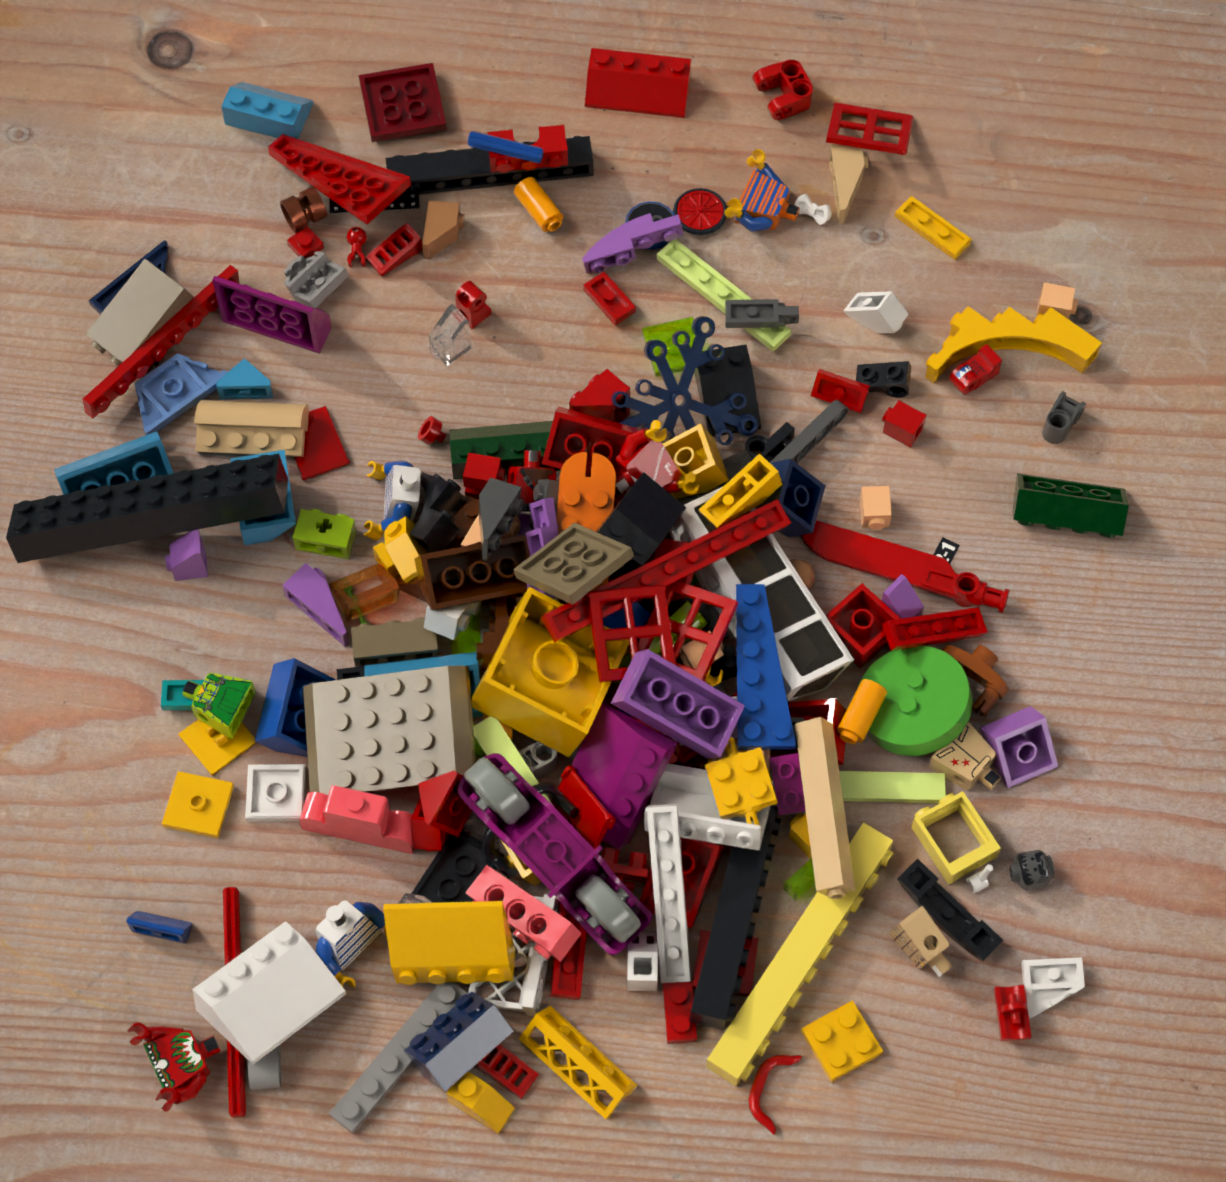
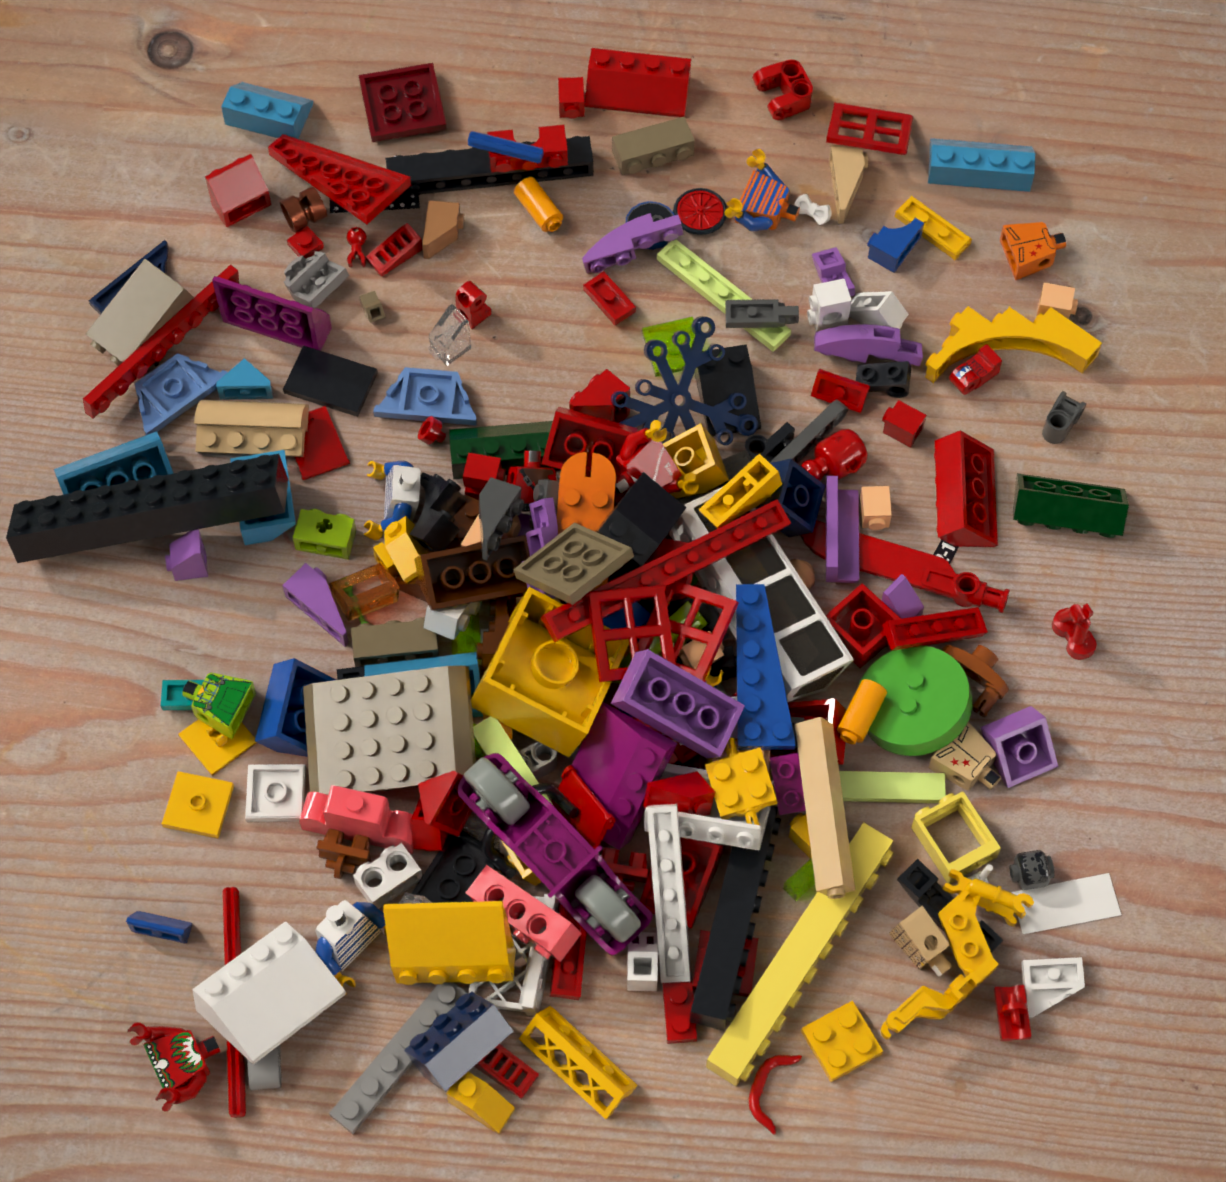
none -> slope [205,154,272,228]
none -> black tile [283,345,378,417]
none -> dark orange hips [316,829,371,879]
none -> white brick [353,843,422,908]
none -> dark tan piece [359,291,386,323]
none -> medium blue wing [373,367,477,426]
none -> red brick [558,77,585,119]
none -> dark tan brick [612,116,695,175]
none -> red slope [643,771,715,816]
none -> red piece [801,429,868,481]
none -> white brick [807,279,852,332]
none -> medium lavender slope [812,247,855,297]
none -> medium lavender slope [814,324,923,367]
none -> medium lavender panel [826,476,859,583]
none -> blue arch [867,218,924,273]
none -> yellow piece [880,869,1034,1040]
none -> dark azure slope [928,138,1035,192]
none -> red slope [934,430,998,547]
none -> orange torso [1000,222,1066,280]
none -> white sticker [1011,873,1121,934]
none -> red piece [1052,603,1097,660]

